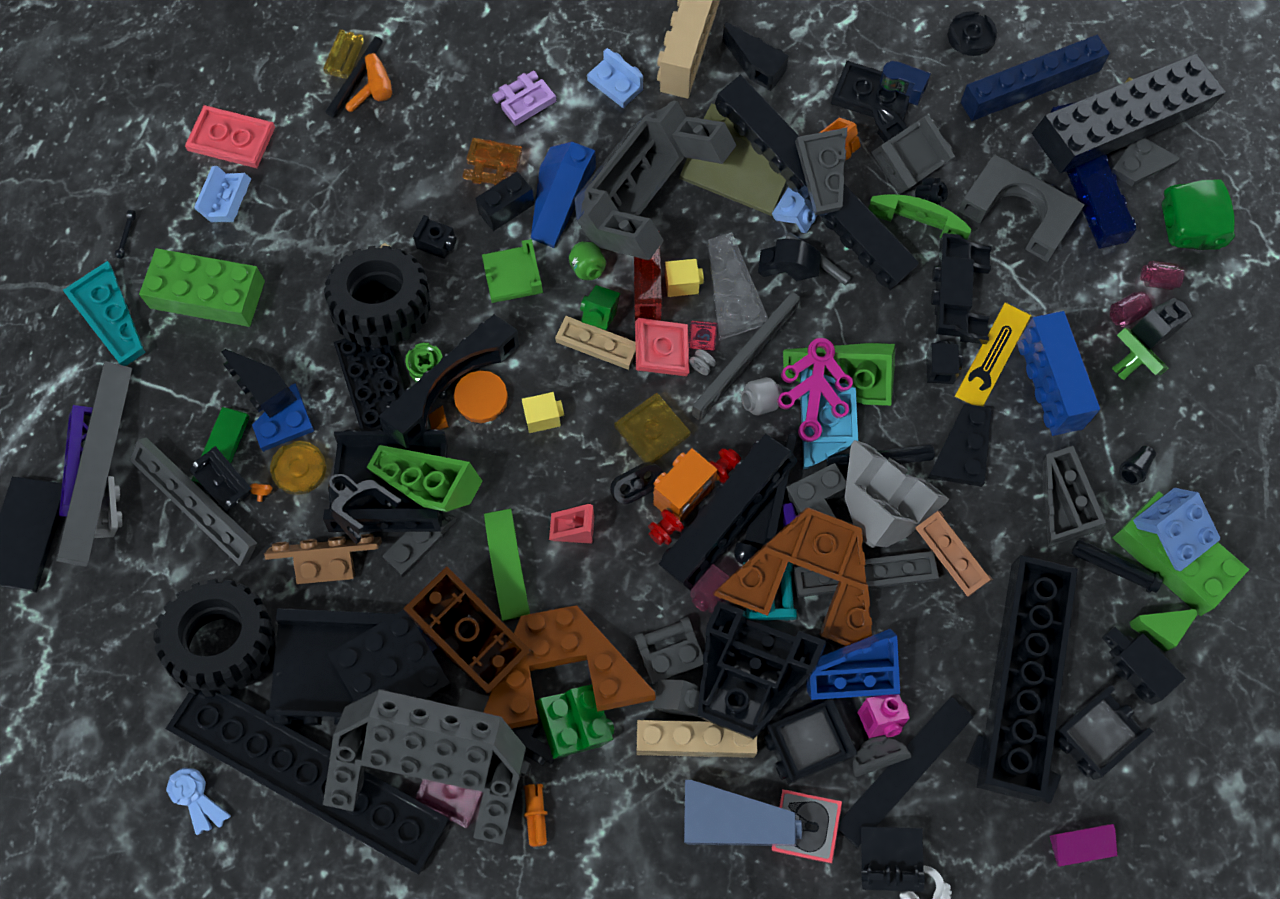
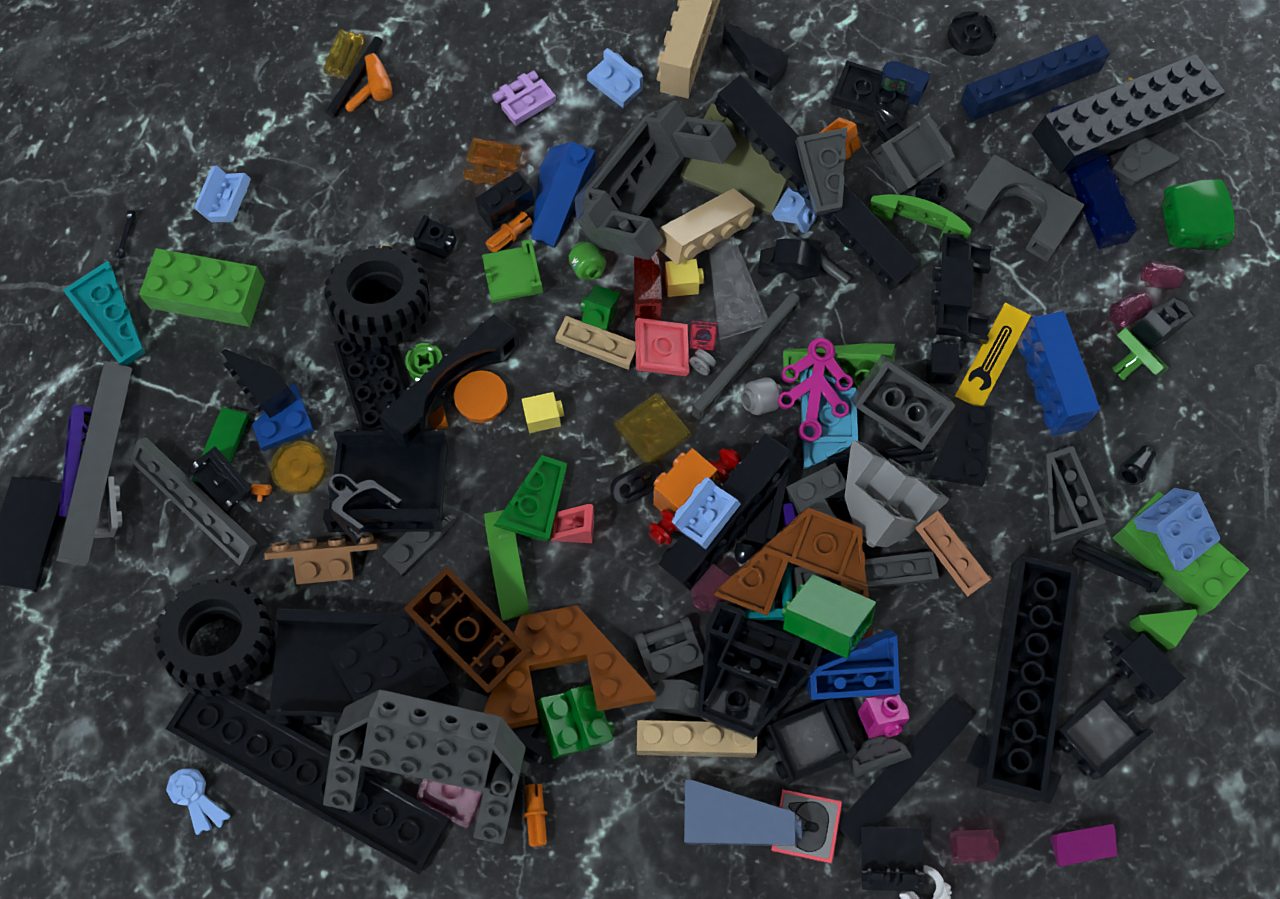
coral tile [185,105,275,168] -> none
bright green wedge [367,445,482,512] -> none
none -> orange axle [485,211,533,253]
none -> green wing [493,455,567,542]
none -> tan brick [658,188,755,265]
none -> light blue bracket [672,477,741,549]
none -> green brick [782,575,876,658]
none -> dark grey brick [850,354,956,451]
none -> clear pink brick [949,830,999,864]

